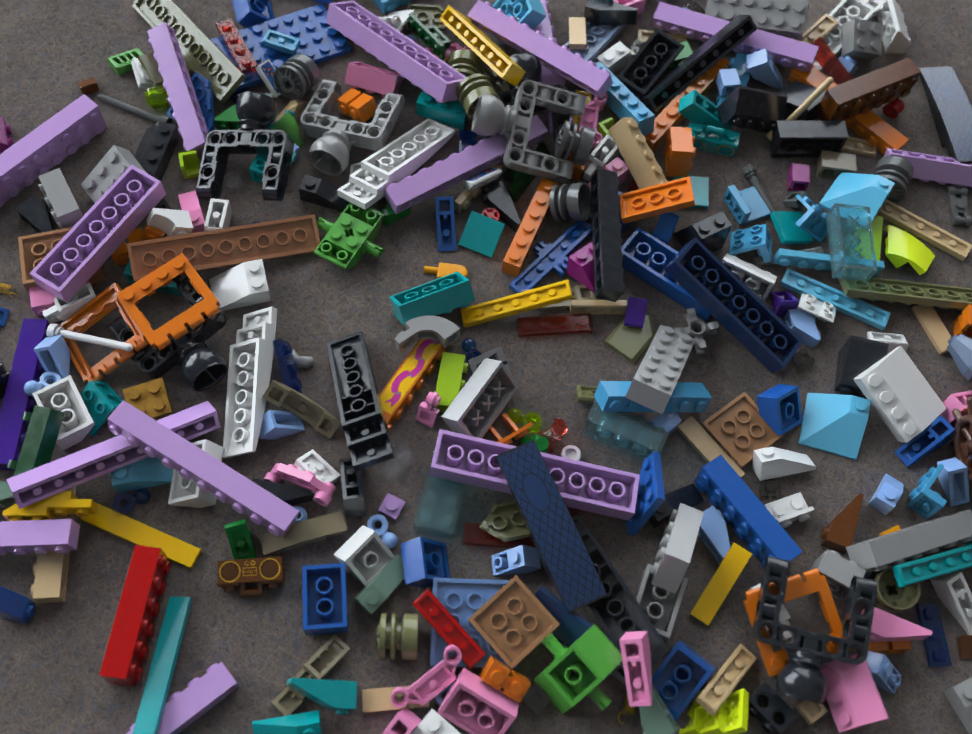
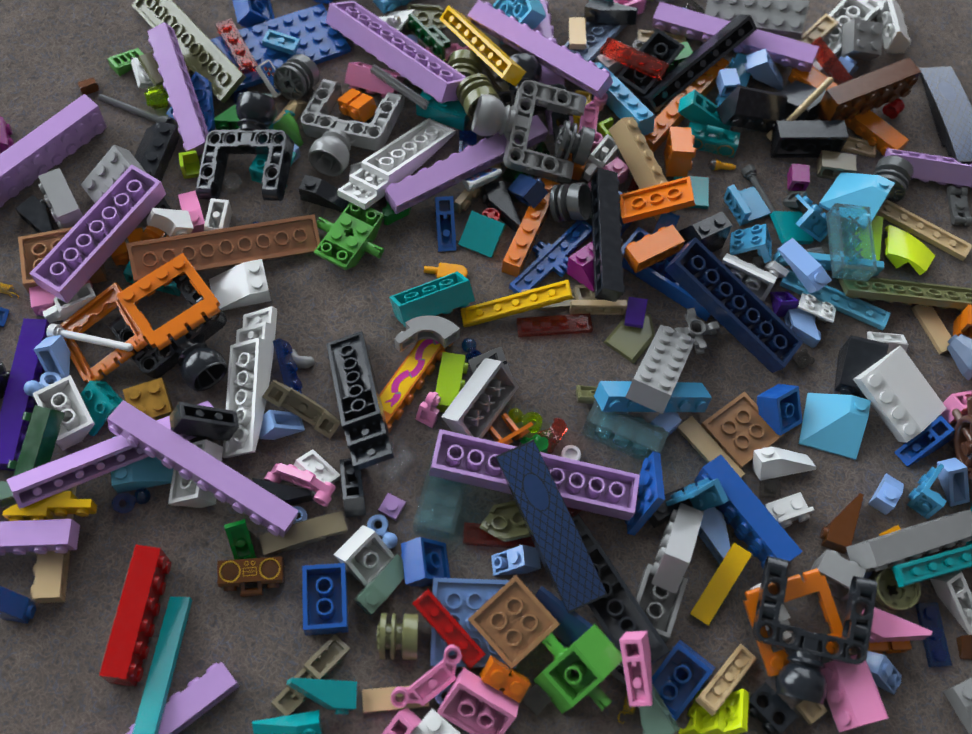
yellow tile [80,503,202,569] -> none
none -> black piece [169,402,239,441]
none -> light grey axle [370,64,430,110]
none -> dark blue brick [507,173,548,208]
none -> clear red plate [600,37,669,81]
none -> orange brick [623,224,685,273]
none -> dark azure bracket [666,478,729,511]
none -> light orange piece [709,159,736,171]
none -> white plate [764,261,789,278]
none -> light blue slope [777,238,832,293]

